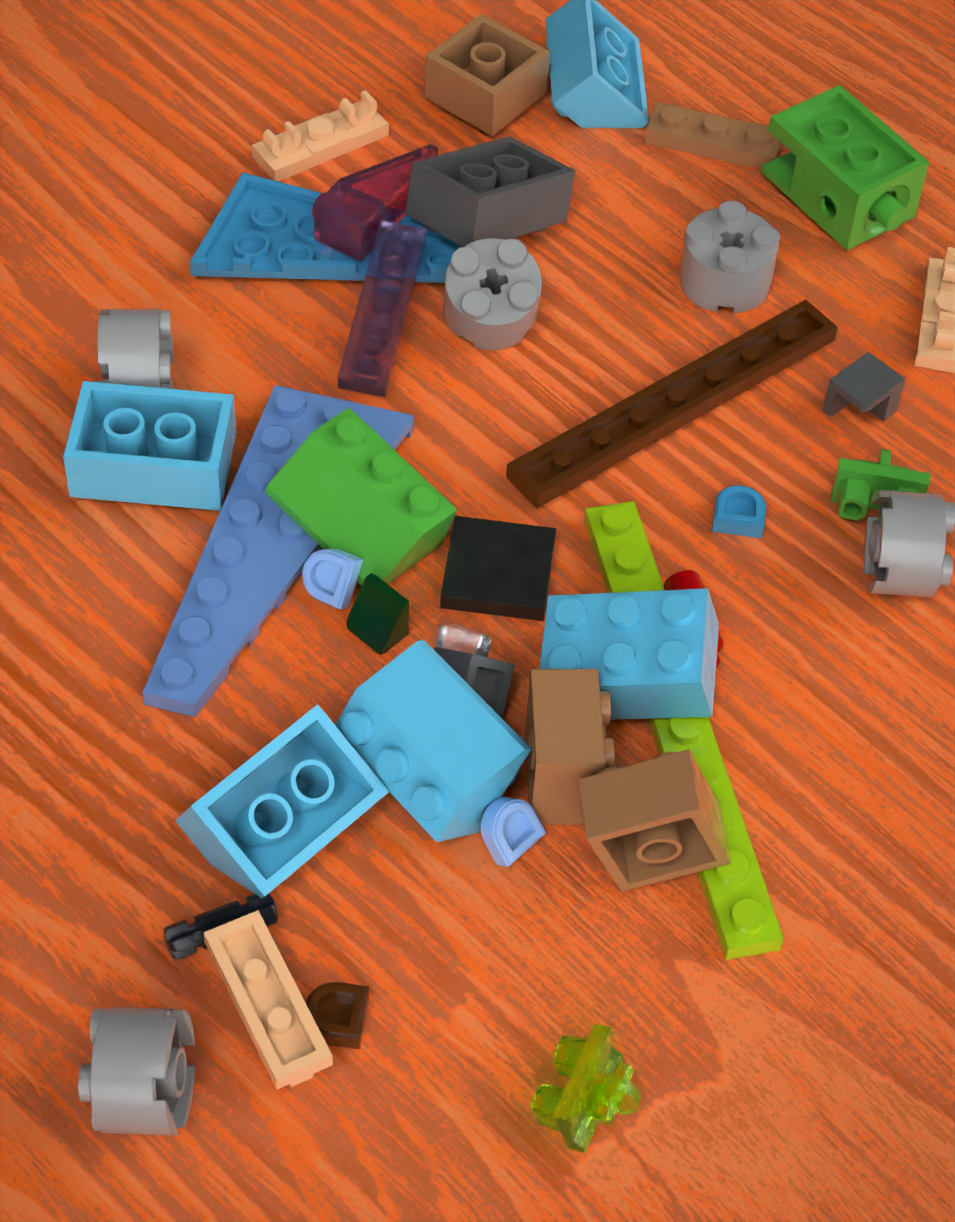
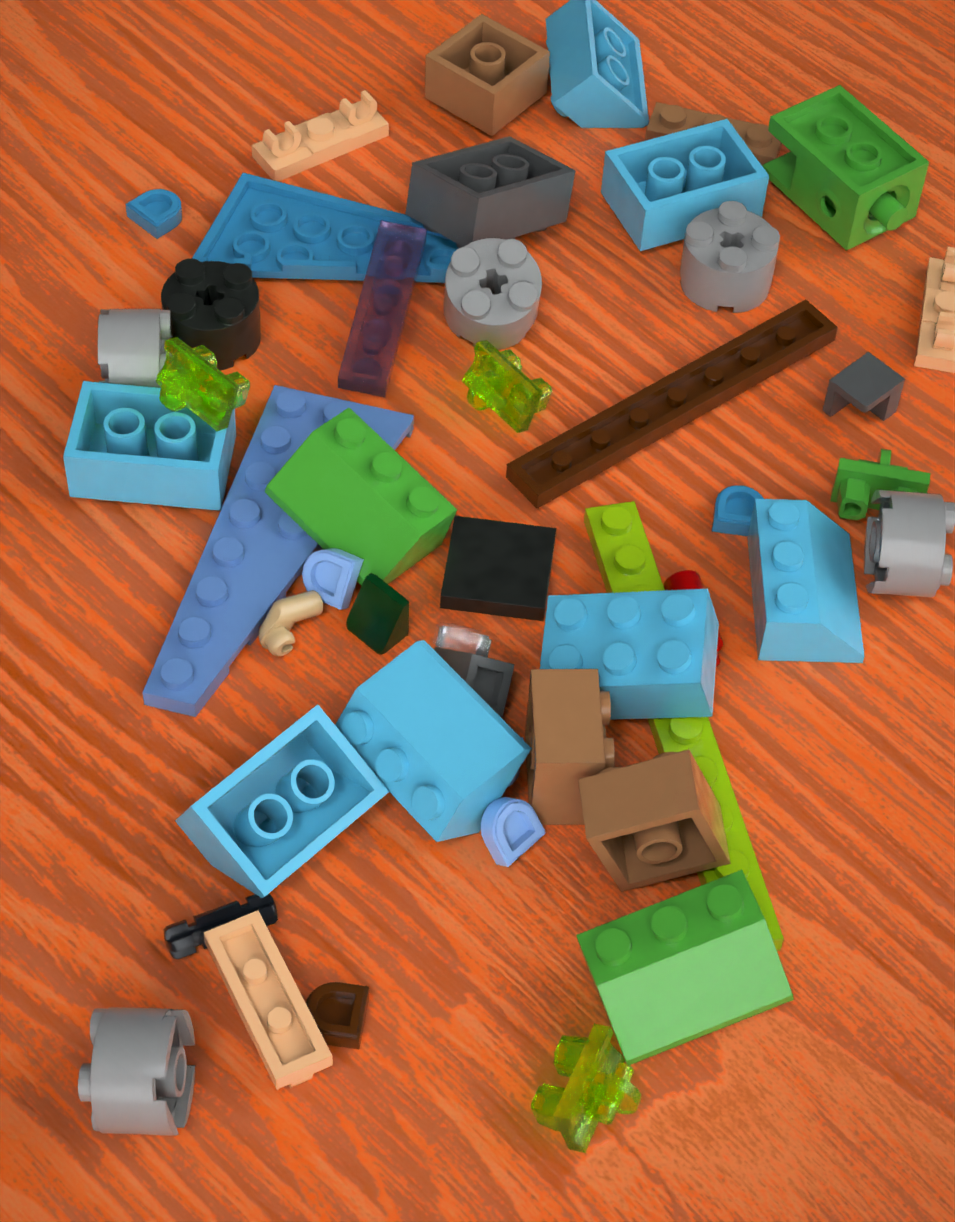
clear pink slope [312,144,438,262] -> none
none -> dark azure tile [126,189,182,239]
none -> clear neon green hips [156,337,250,431]
none -> pearl dark grey brick [161,259,261,371]
none -> tan arm [259,590,323,657]
none -> clear neon green hips [462,340,552,433]
none -> slope [576,870,794,1066]
none -> medium azure brick [601,119,769,251]
none -> medium azure slope [747,499,865,663]

